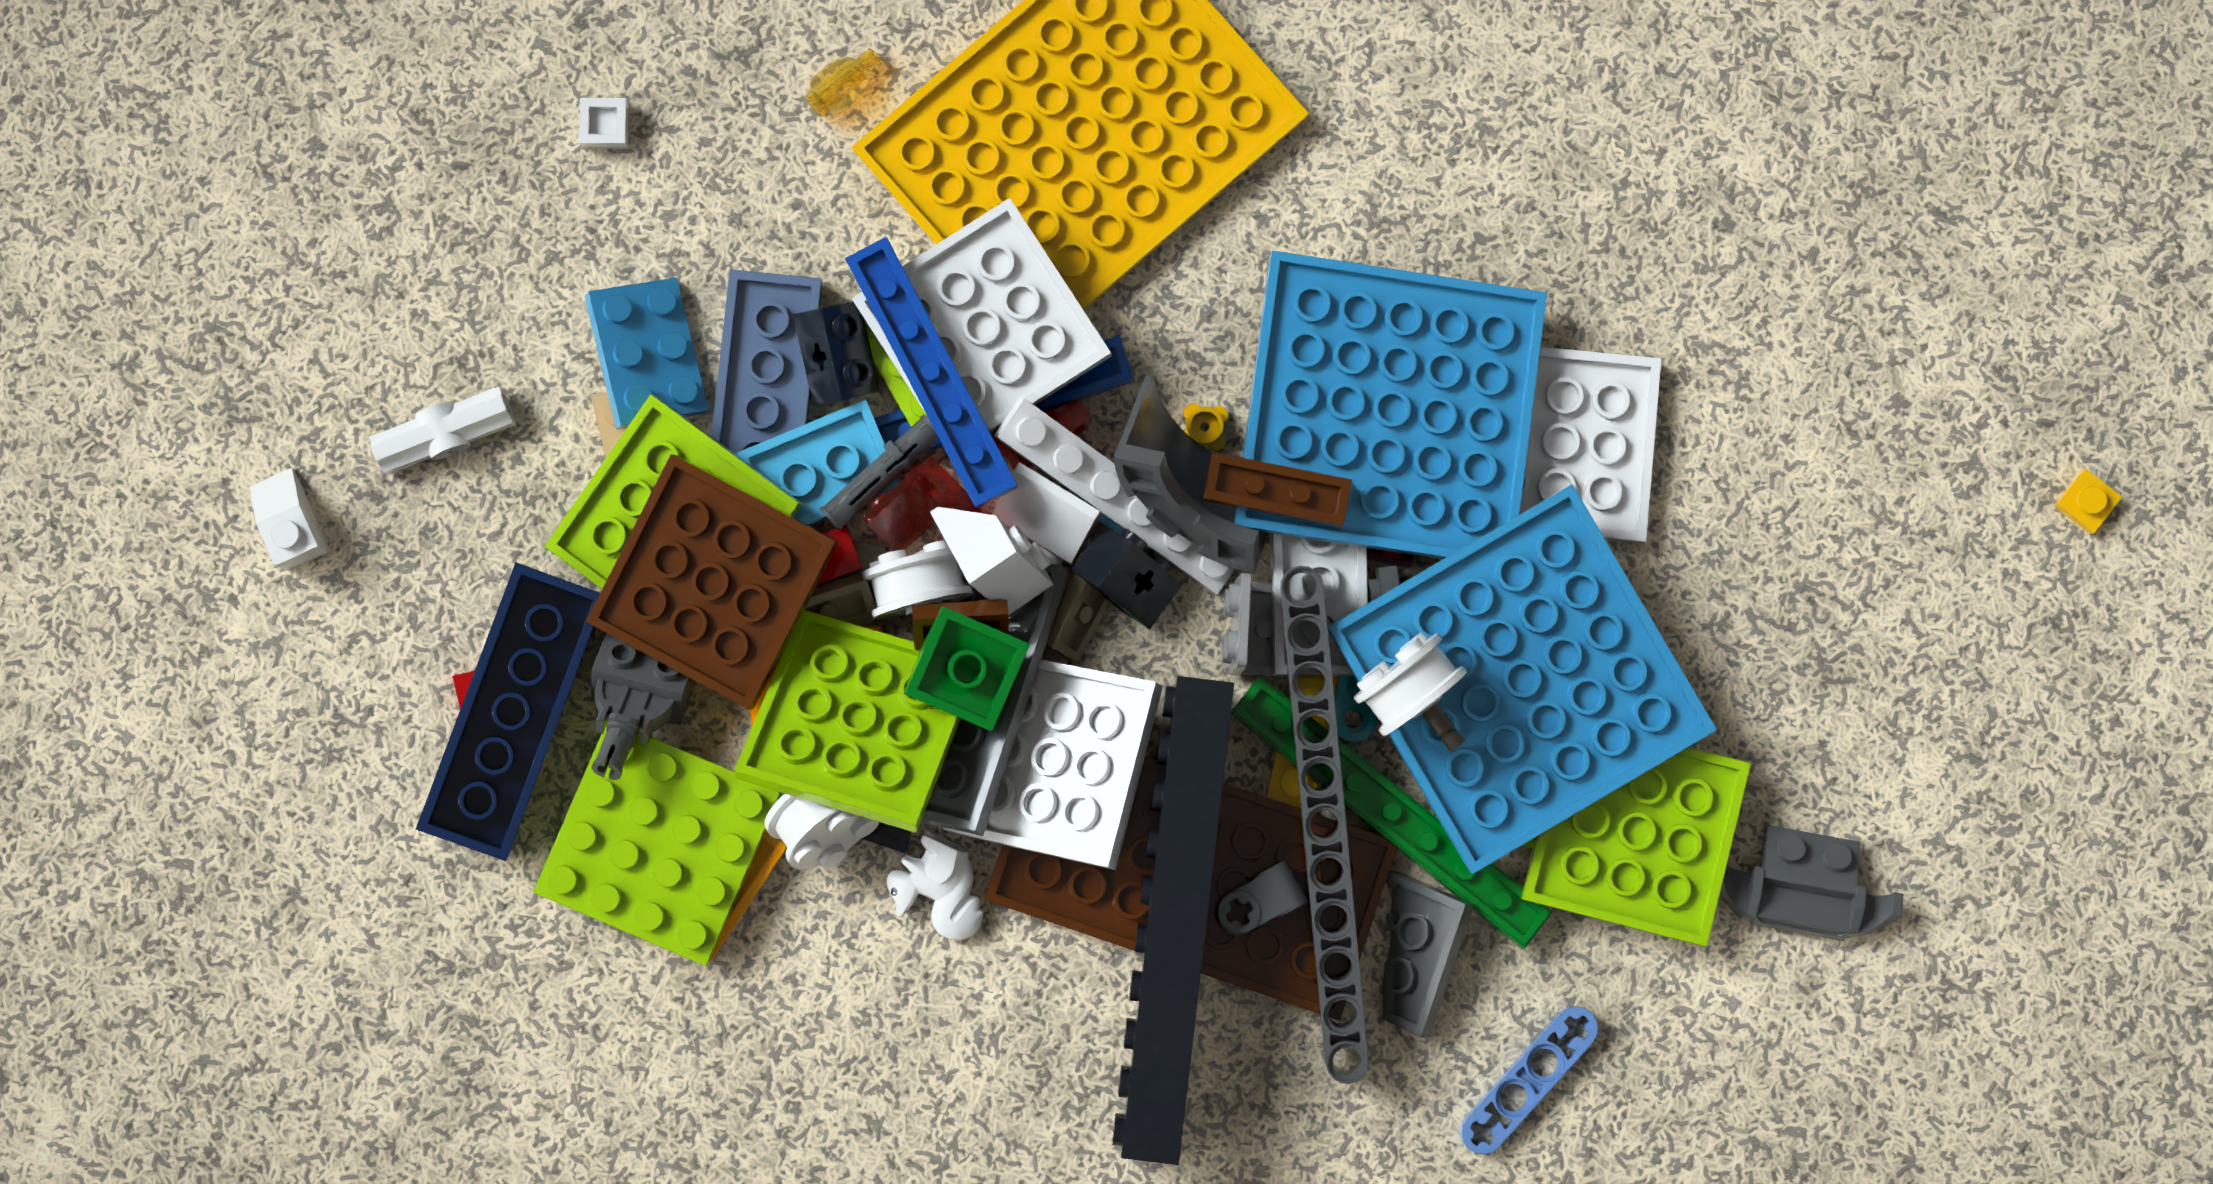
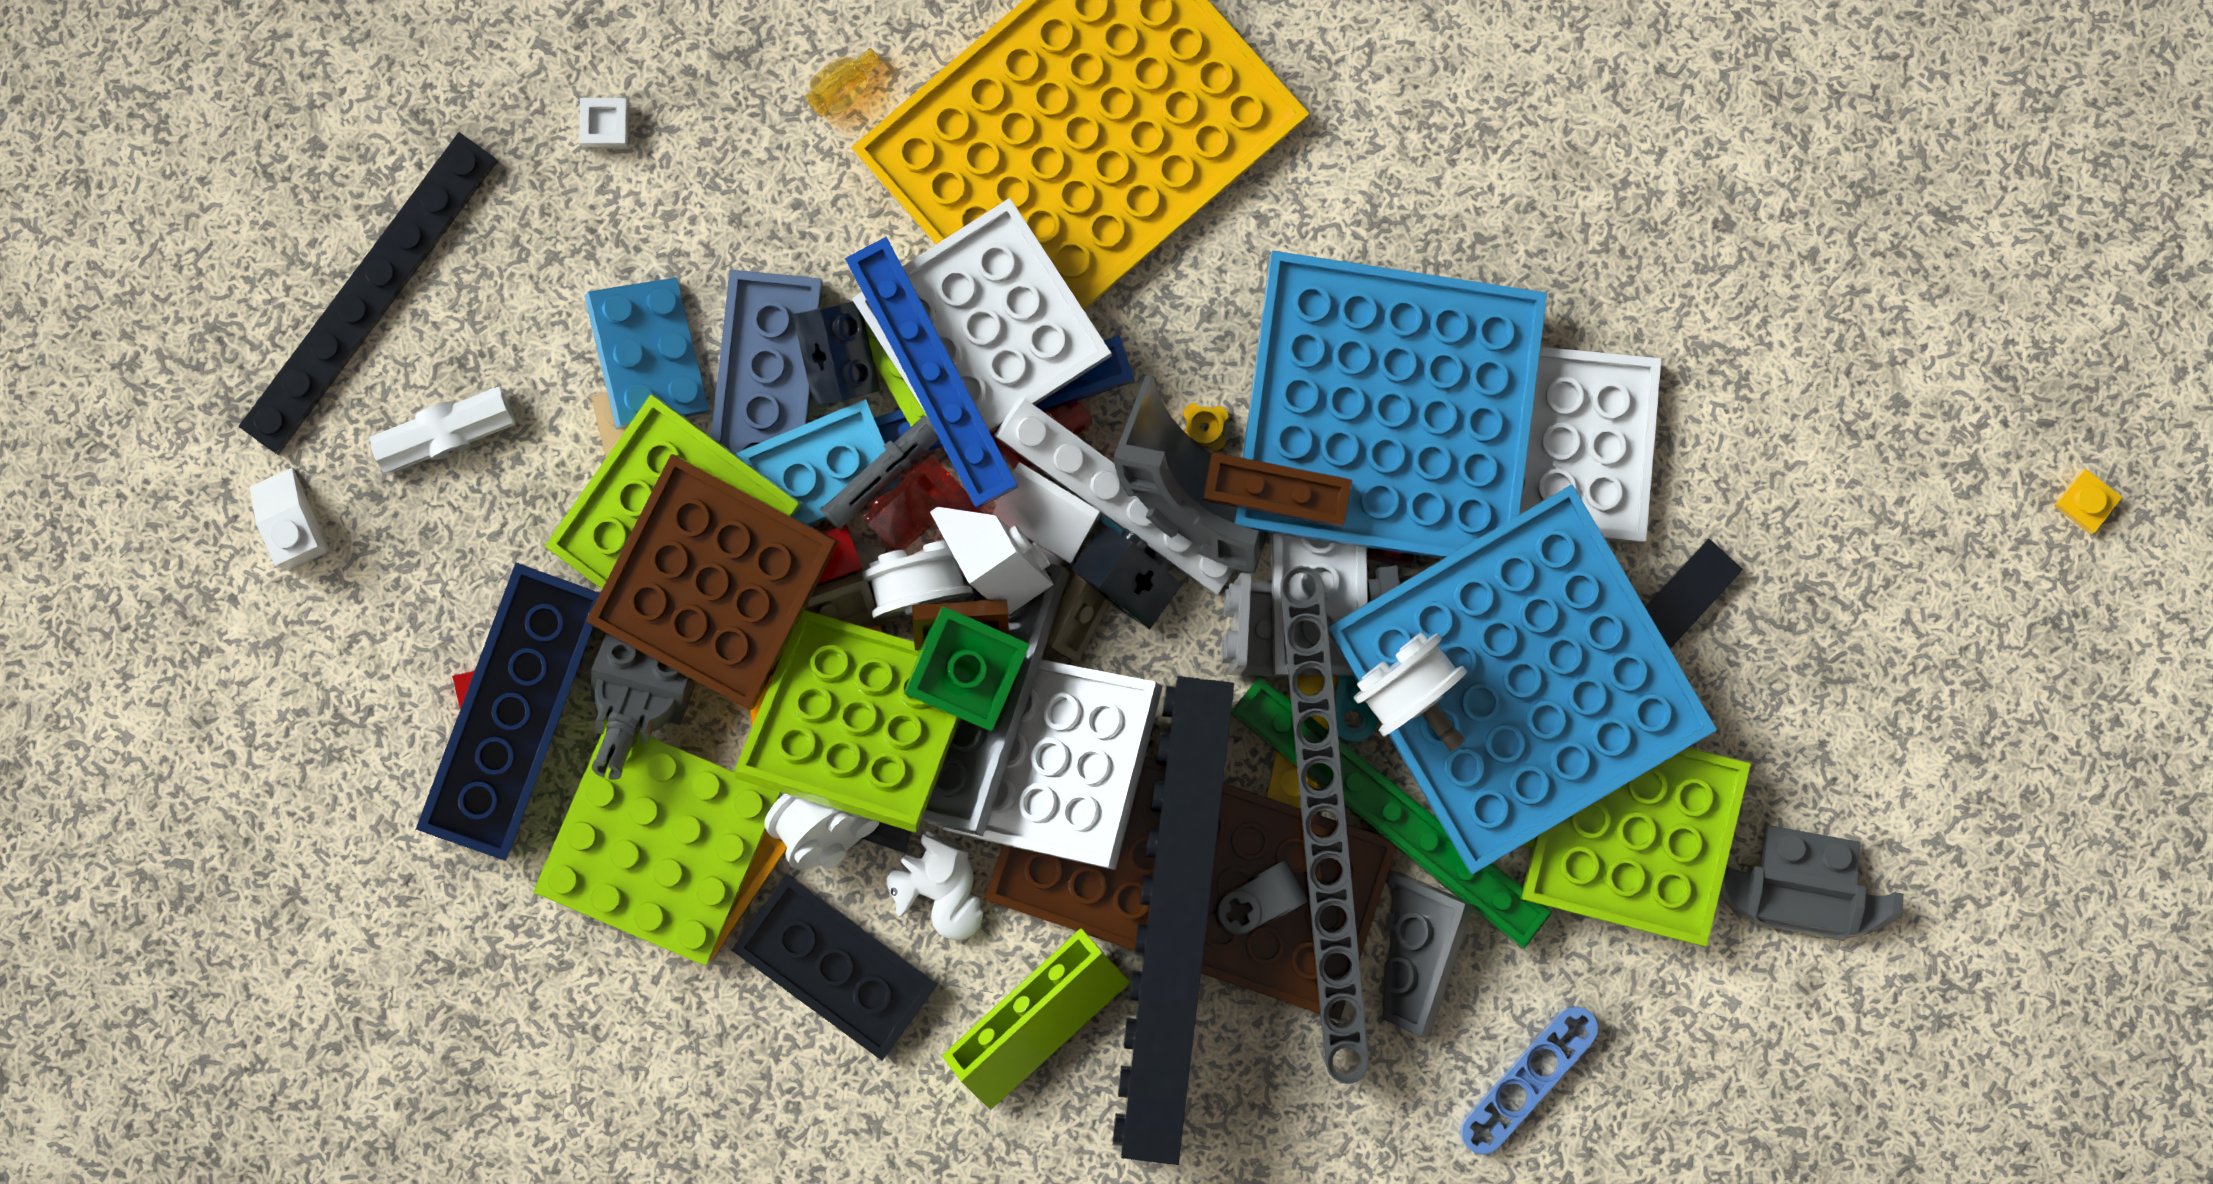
none -> black plate [238,132,498,455]
none -> black plate [731,874,939,1061]
none -> lime brick [941,928,1130,1110]
none -> black tile [1645,538,1743,649]

